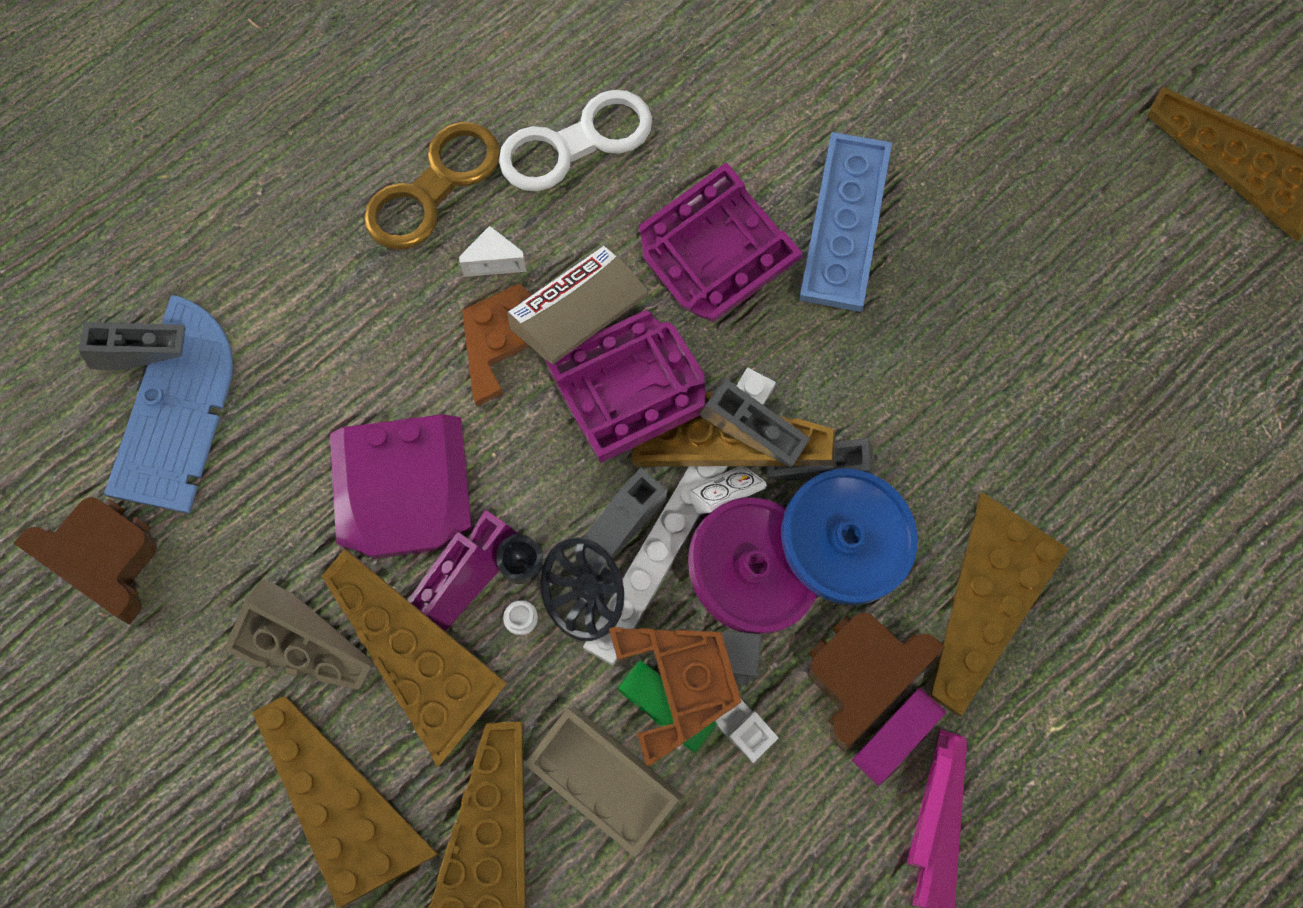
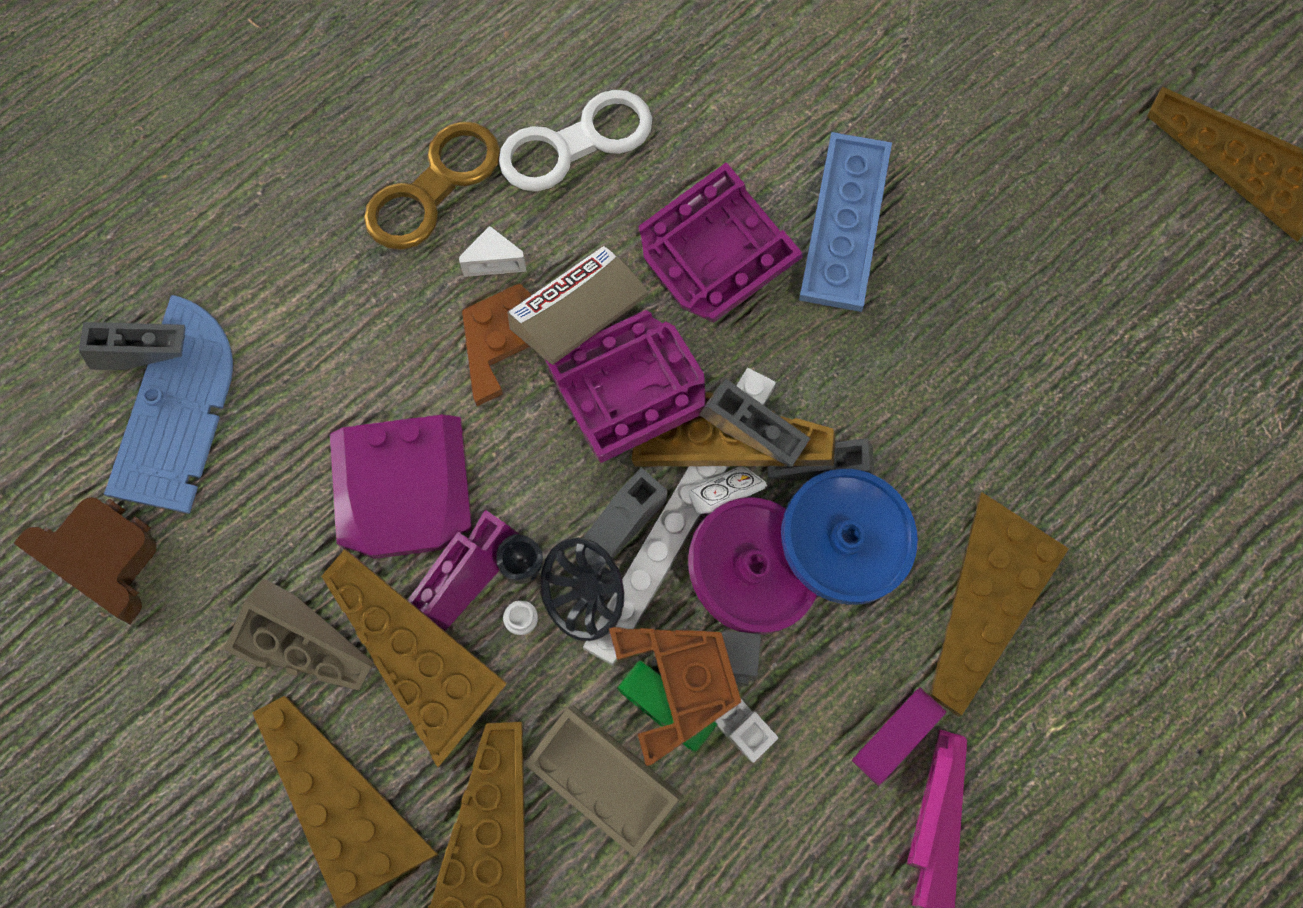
reddish brown brick [808,613,945,751] -> none

